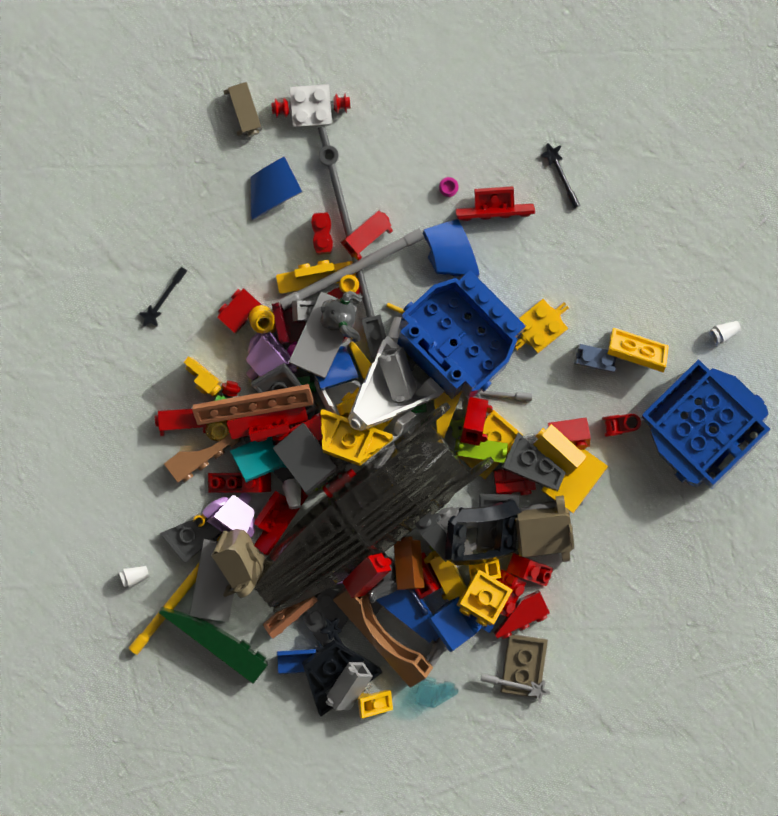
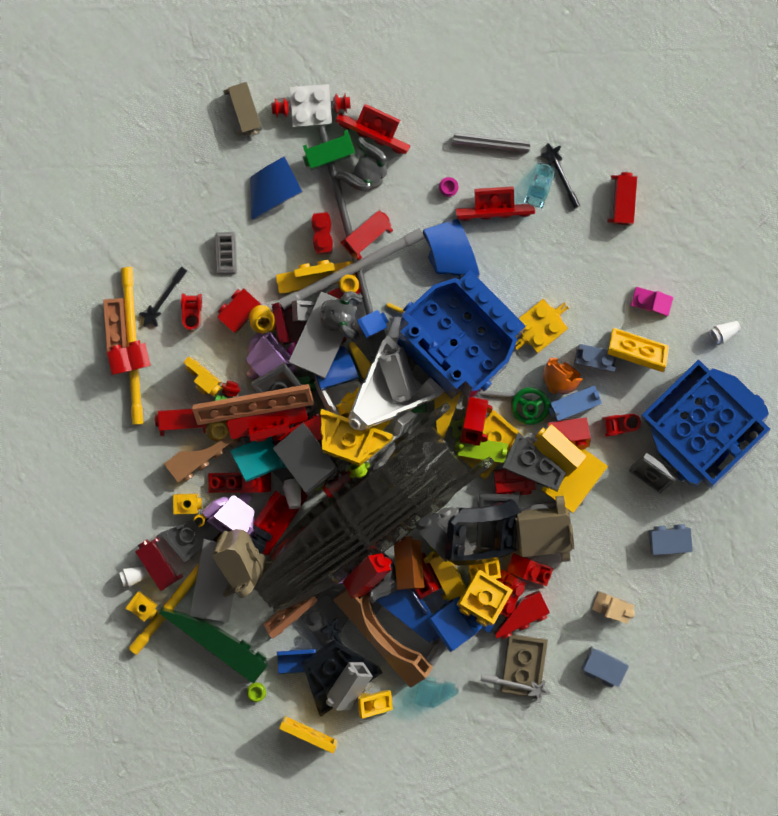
none -> nougat plate [103,298,127,352]
none -> red brick [106,340,151,376]
none -> yellow piece [120,267,144,424]
none -> yellow brick [126,591,158,622]
none -> dark red brick [135,537,183,591]
none -> yellow brick [173,493,202,514]
none -> red piece [181,293,202,332]
none -> light grey slope [216,232,237,273]
none -> lime plate [247,682,266,702]
none -> black wheel [250,526,273,553]
none -> yellow tile [279,716,337,754]
none -> green brick [302,130,356,171]
none -> red bracket [335,104,411,154]
none -> dark grey hair [336,137,387,191]
none -> lime plate [349,462,370,478]
none -> blue slope [357,310,389,339]
none -> light grey axle [453,133,531,153]
none -> green piece [511,387,550,425]
none -> clear light blue slope [524,162,556,209]
none -> orange cylinder [543,357,583,395]
none -> medium blue brick [548,385,602,421]
none -> sand blue brick [581,646,629,688]
none -> tan piece [592,591,635,624]
none -> red brick [607,172,638,225]
none -> dark grey tile [629,453,679,493]
none -> dark pink slope [630,287,674,316]
none -> sand blue brick [649,524,693,555]

